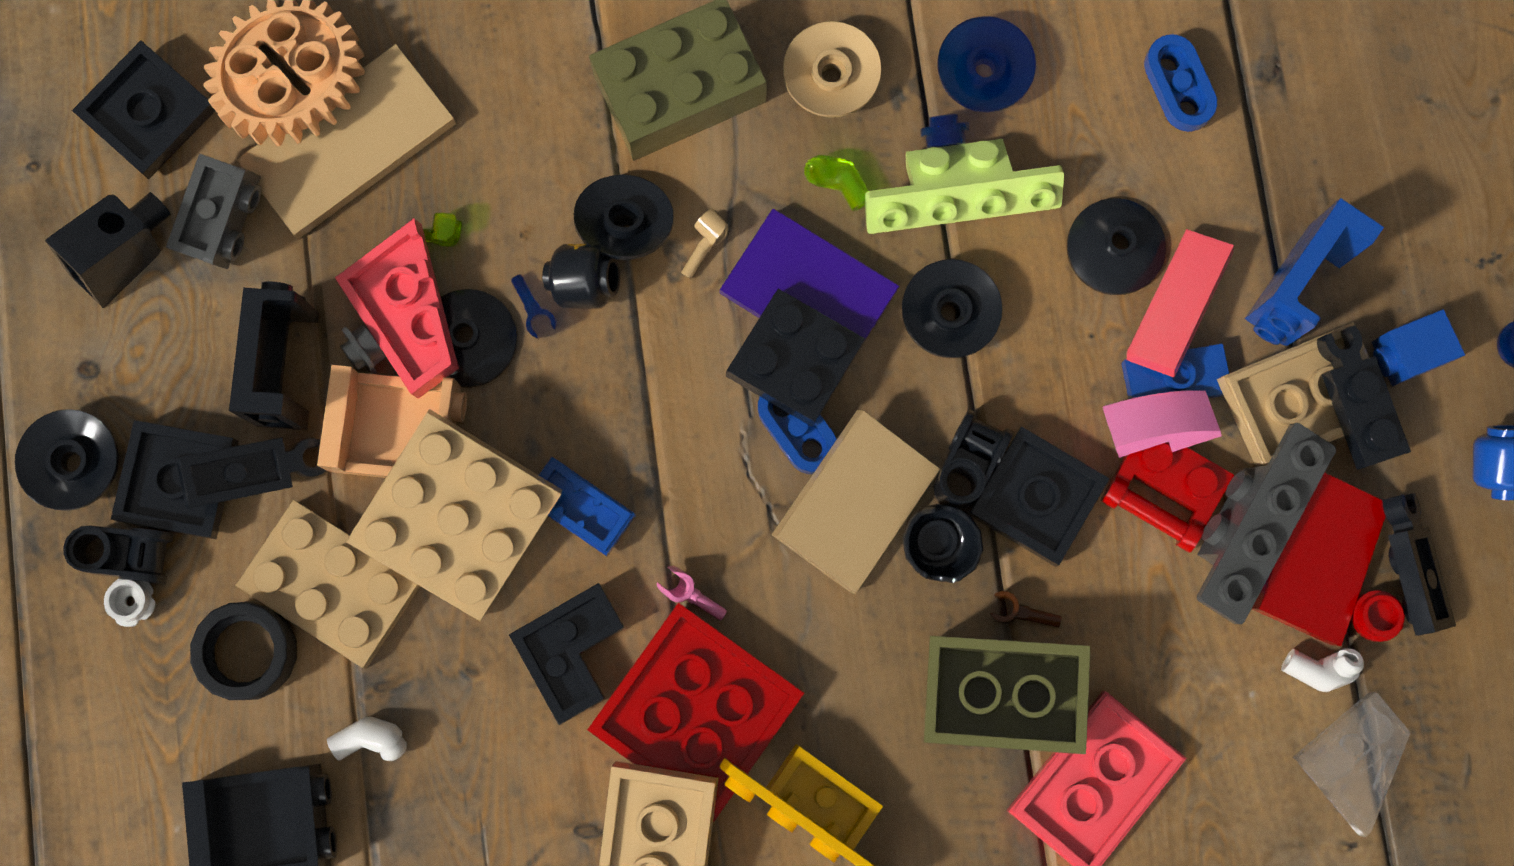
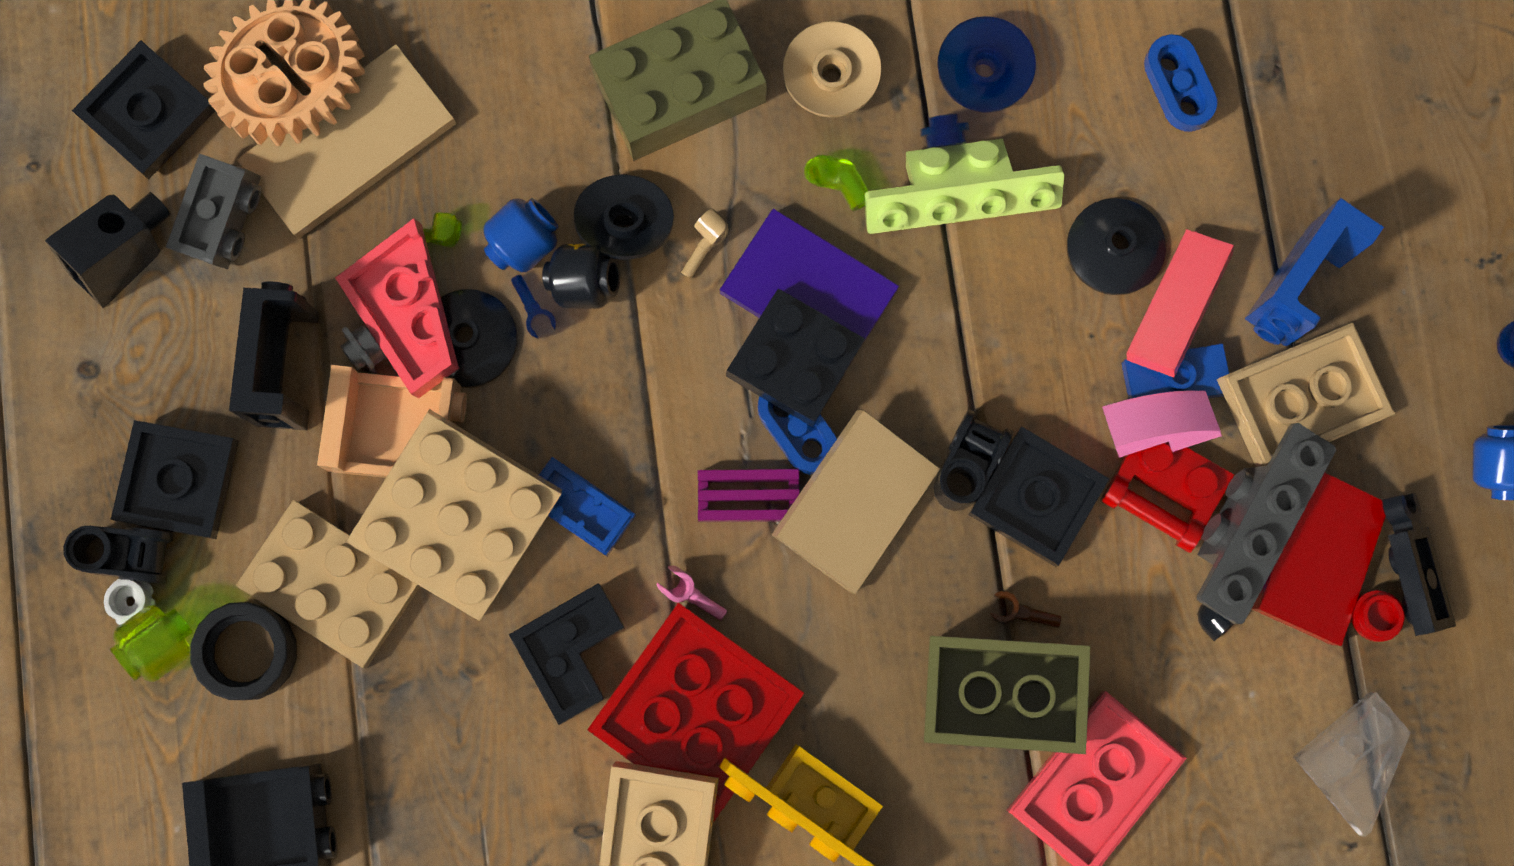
black dish [15,409,119,511] -> none
black plate [175,437,326,509] -> none
white arm [327,716,407,761] -> none
black dish [902,259,1002,358] -> none
black hair [902,504,984,583] -> none
white arm [1281,648,1364,692] -> none
black plate [1317,325,1411,470] -> none
blue brick [1371,309,1465,387] -> none
none -> clear neon green head [109,605,193,682]
none -> blue head [483,198,559,272]
none -> magenta tile [698,469,799,522]
none -> black hinge [1197,604,1234,642]

